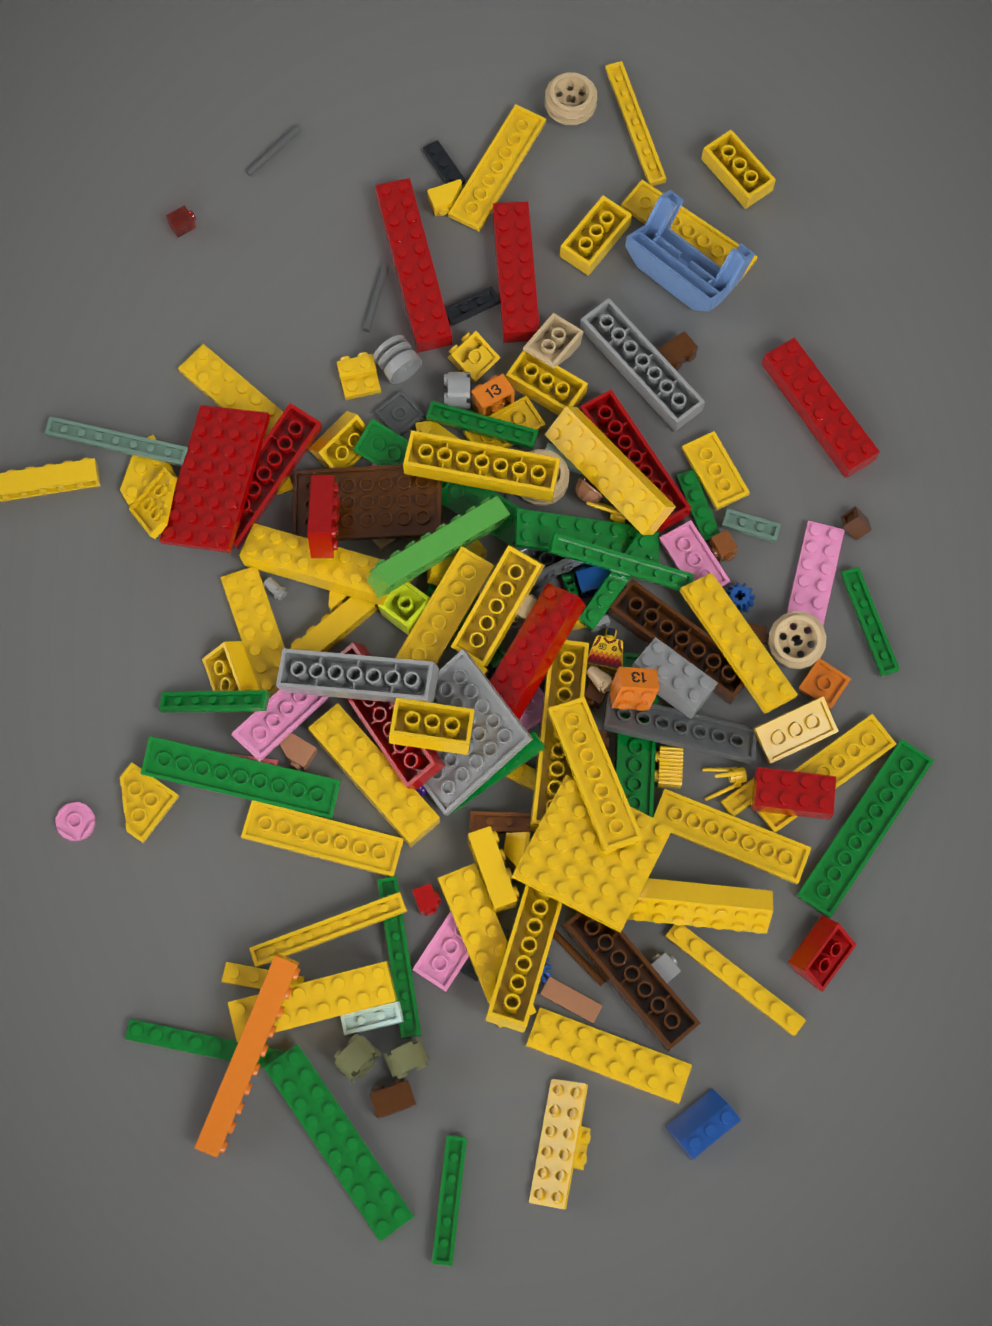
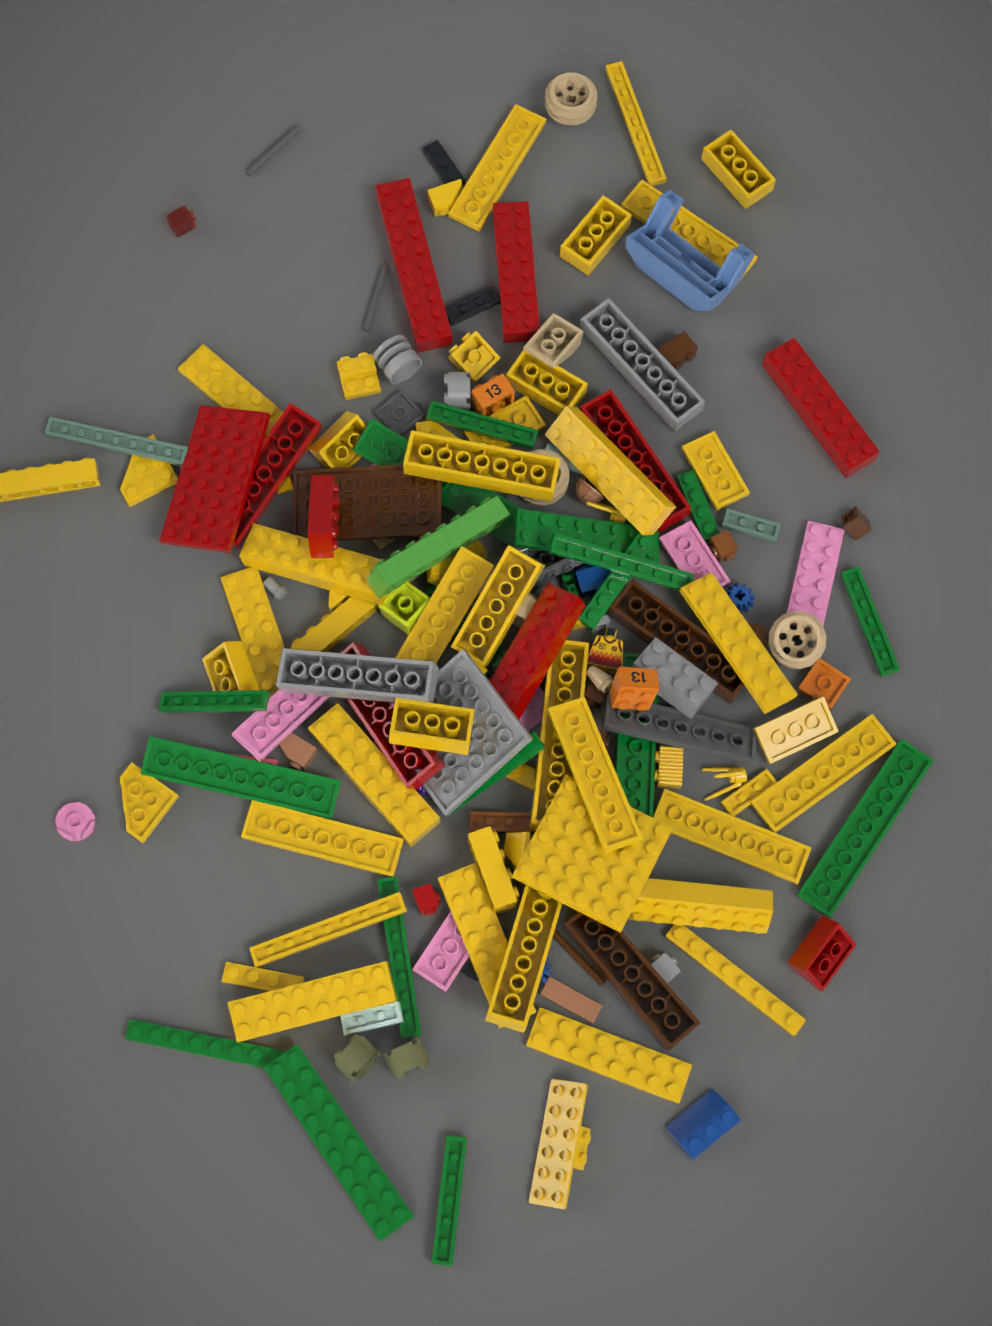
yellow plate [129,467,177,539] -> none
orange brick [194,953,301,1158] -> none
reddish brown brick [369,1078,417,1119] -> none
red brick [751,767,836,820] -> none

